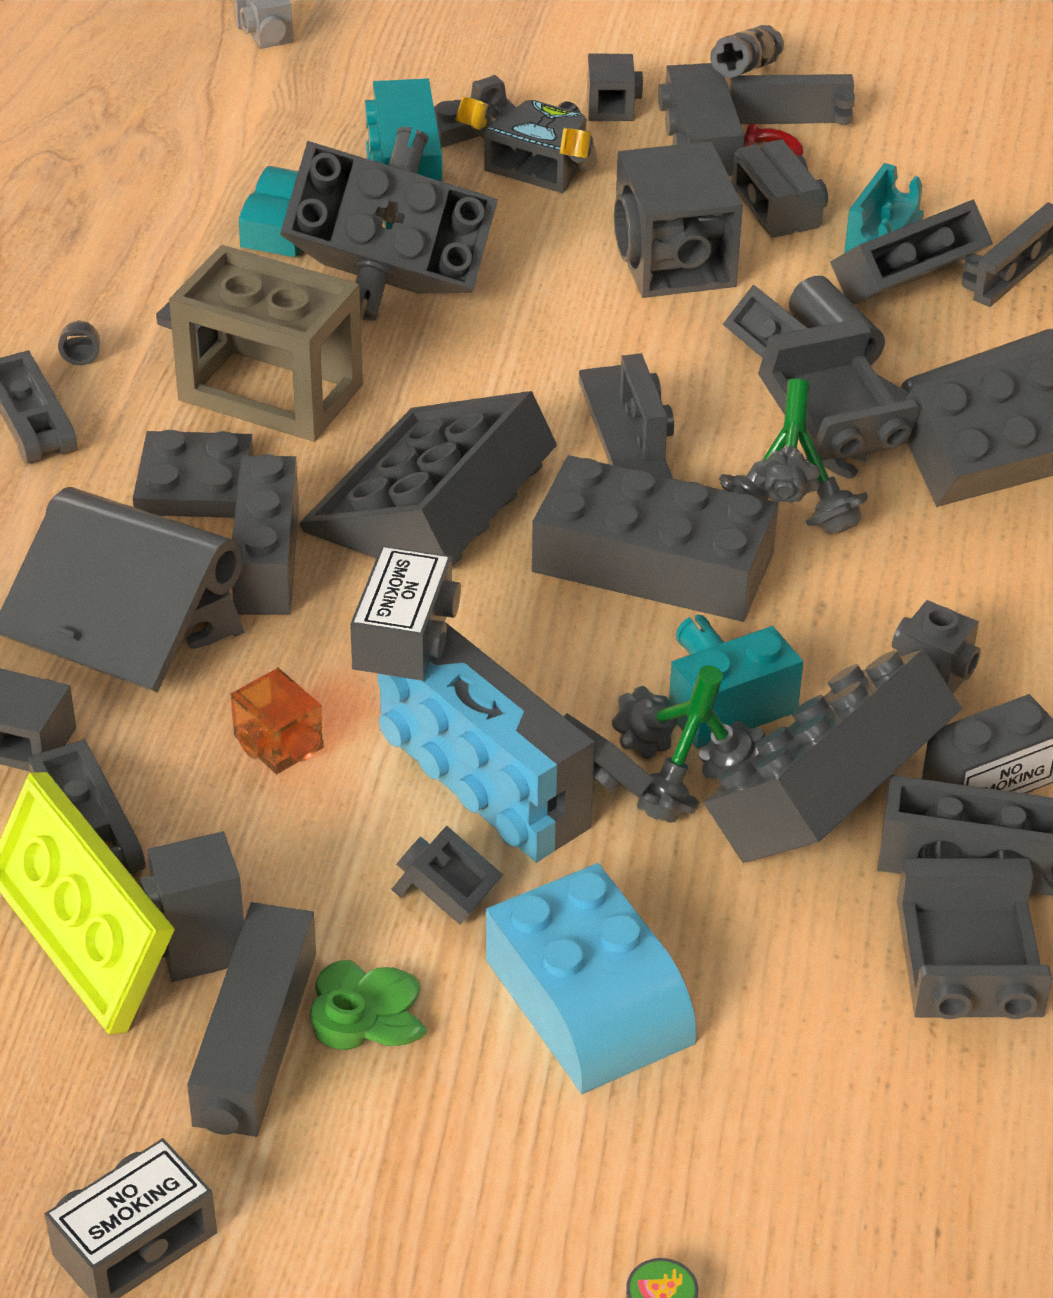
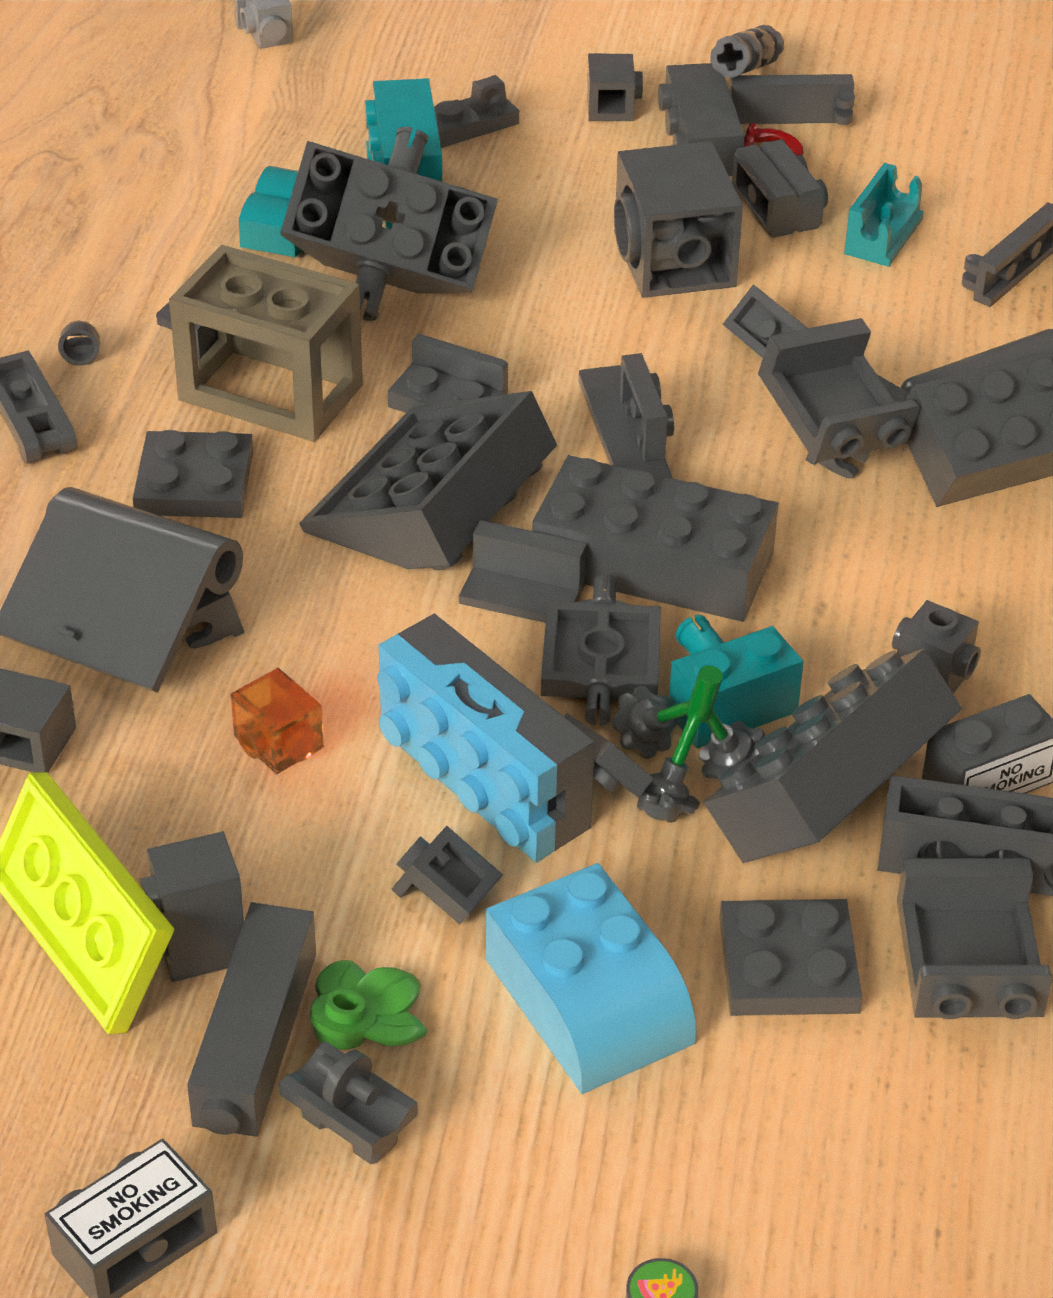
dark grey plate [27,739,146,874] -> none
dark grey brick [232,454,299,615] -> none
brick [350,546,461,681] -> none
dark grey torso [455,96,597,193] -> none
dark grey plant [719,379,868,534] -> none
dark grey brick [789,275,885,366] -> none
dark grey brick [830,199,993,305] -> none
none -> dark grey hips [279,1041,418,1164]
none -> dark grey bracket [388,334,508,413]
none -> dark grey panel [459,520,587,623]
none -> dark grey plate [541,575,661,726]
none -> dark grey plate [720,899,862,1016]

